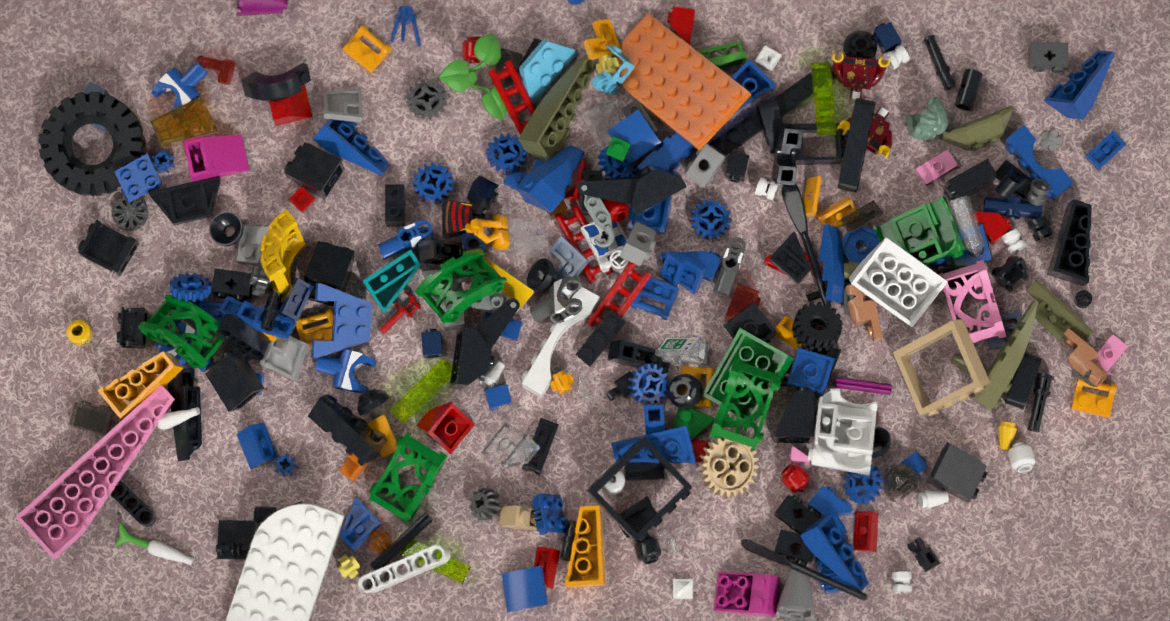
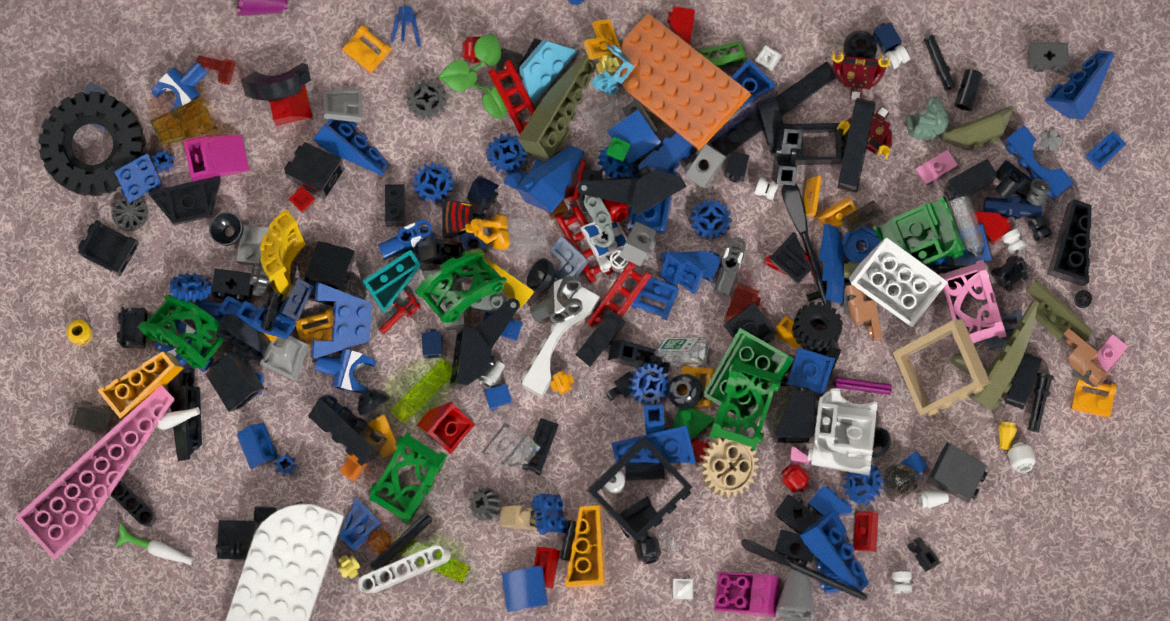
clear neon green slope [811,62,836,136] -> none

